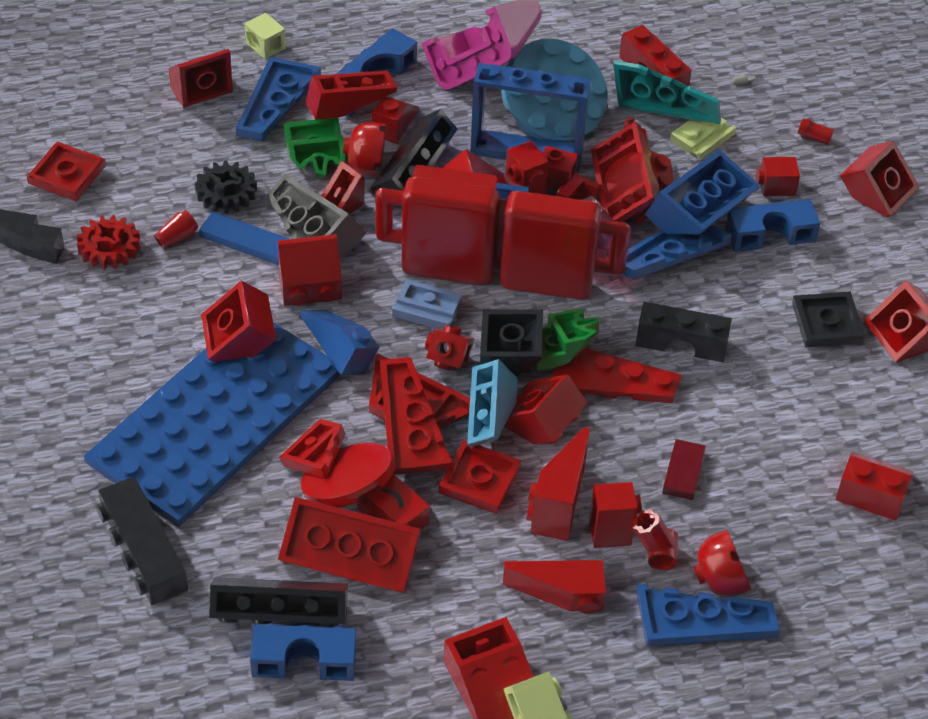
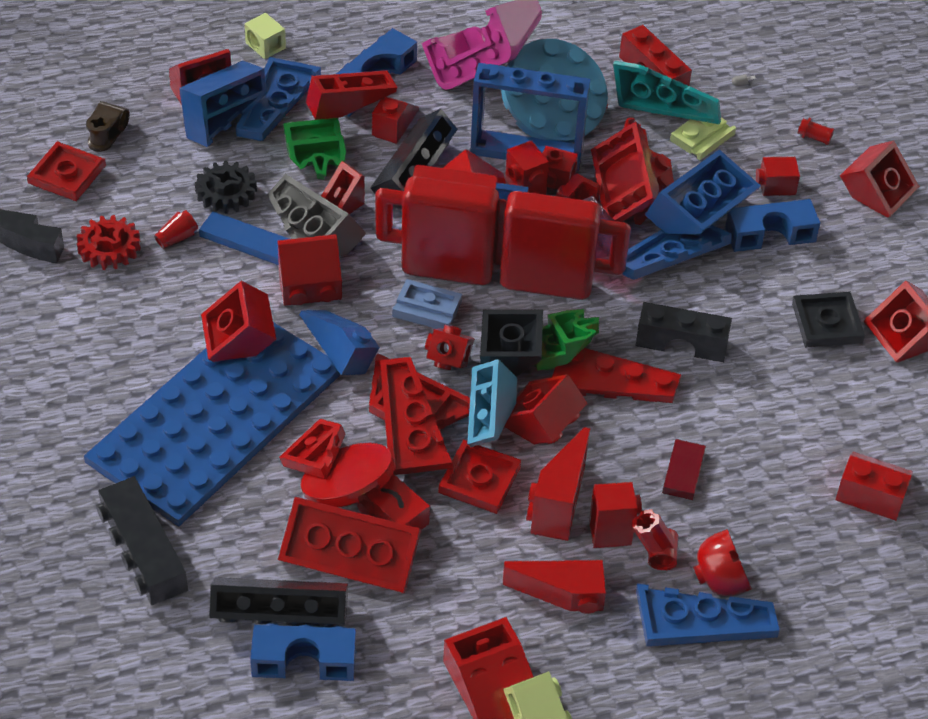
red cylinder [343,122,387,178] -> none
none -> dark brown piece [86,101,130,152]
none -> blue wedge [179,61,267,147]

